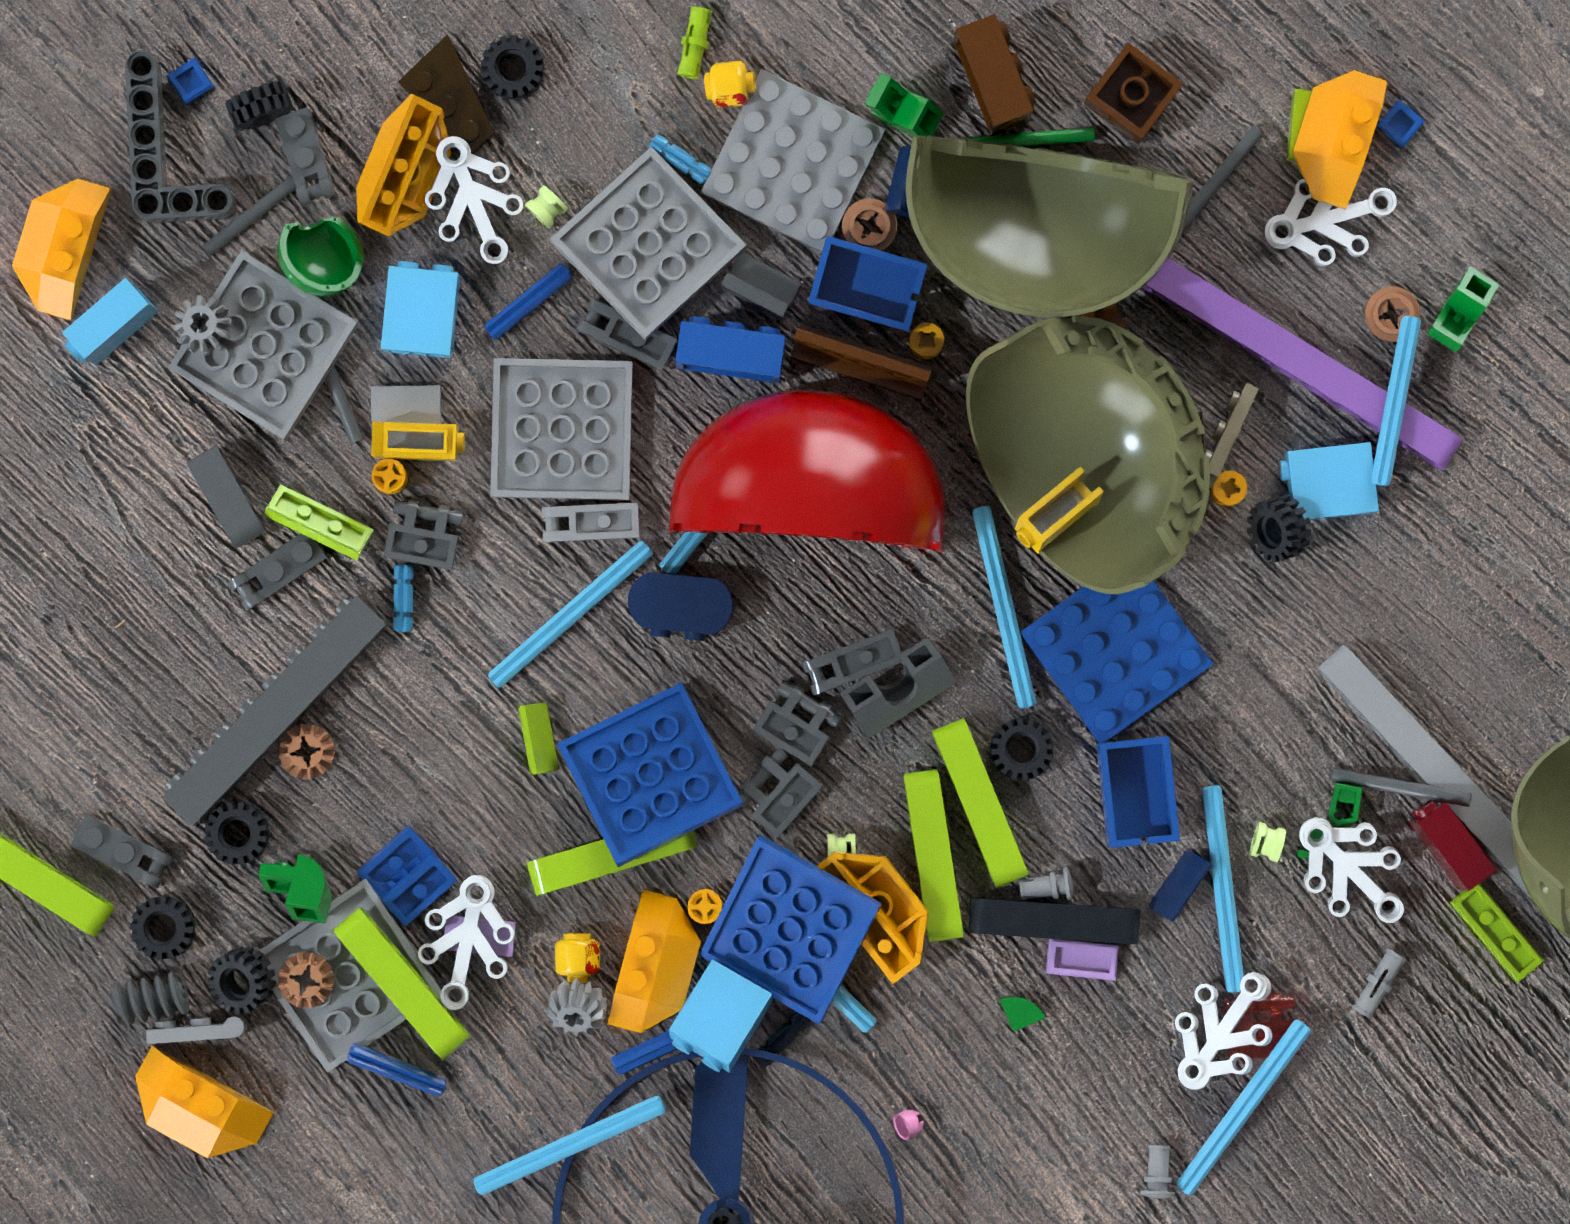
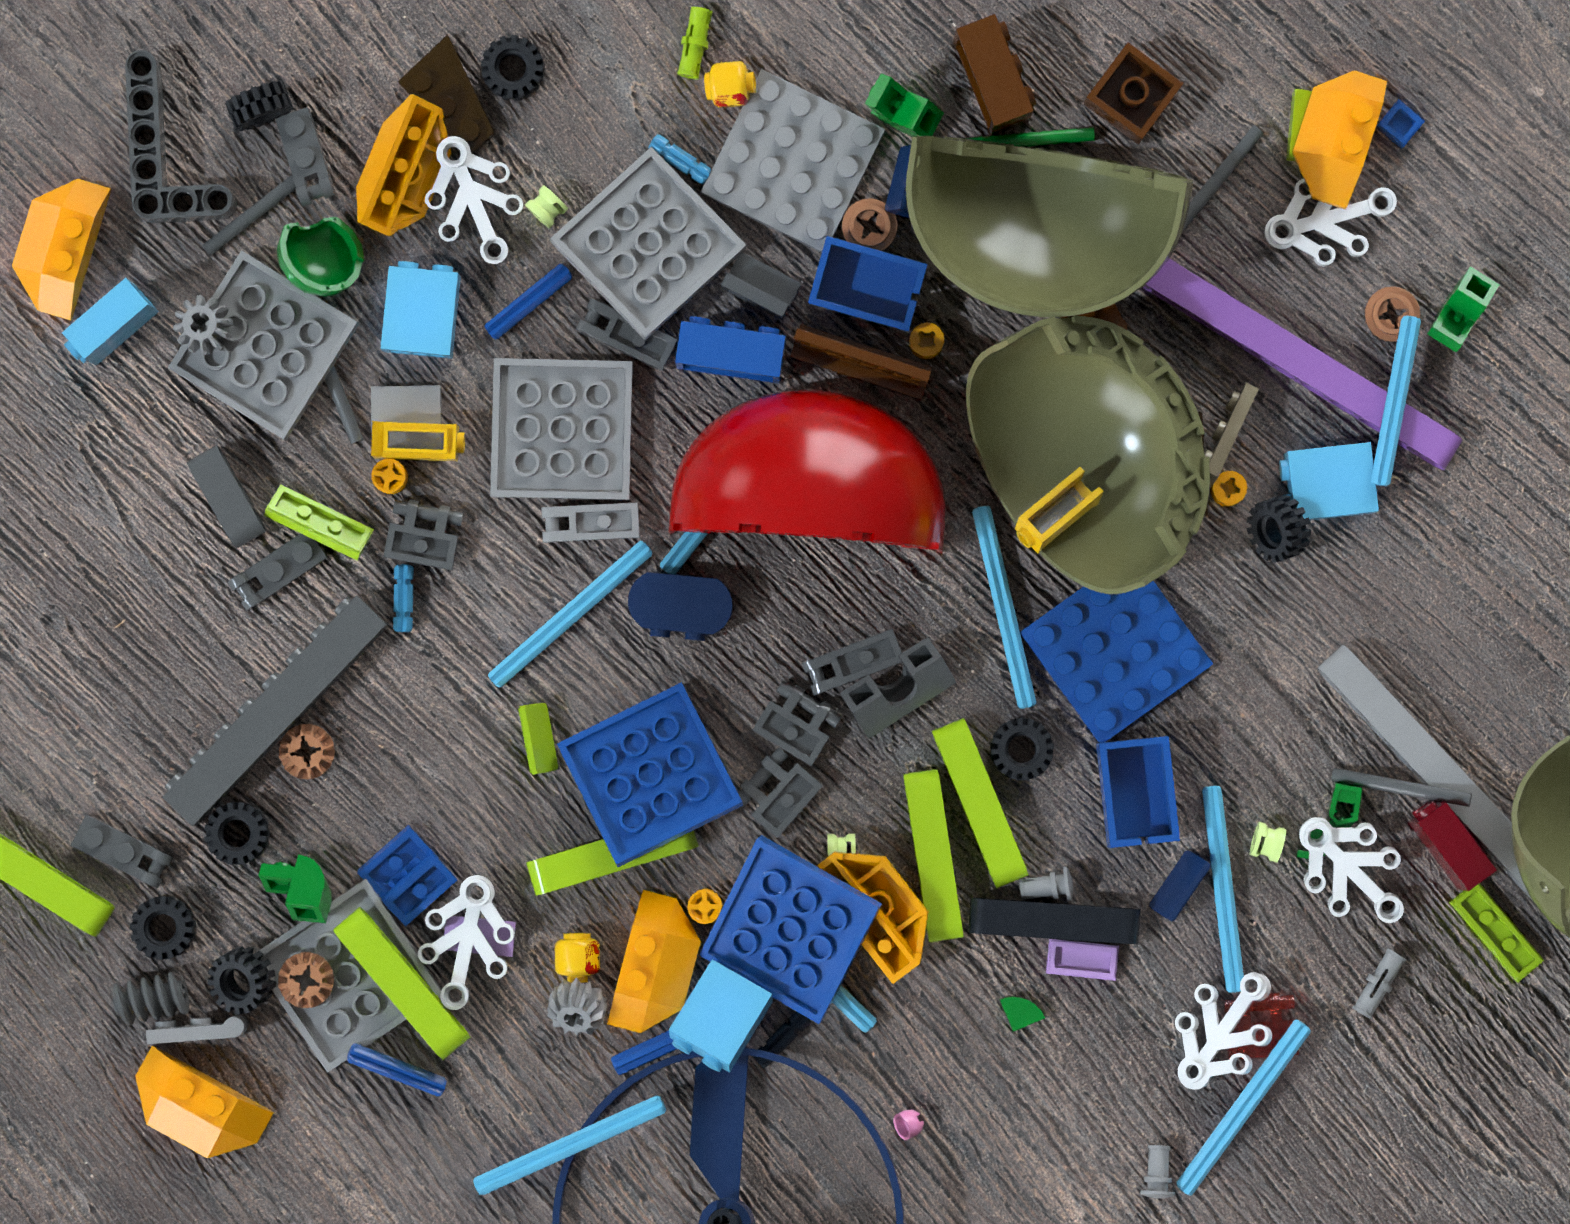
blue tile [166,57,215,106] -> none

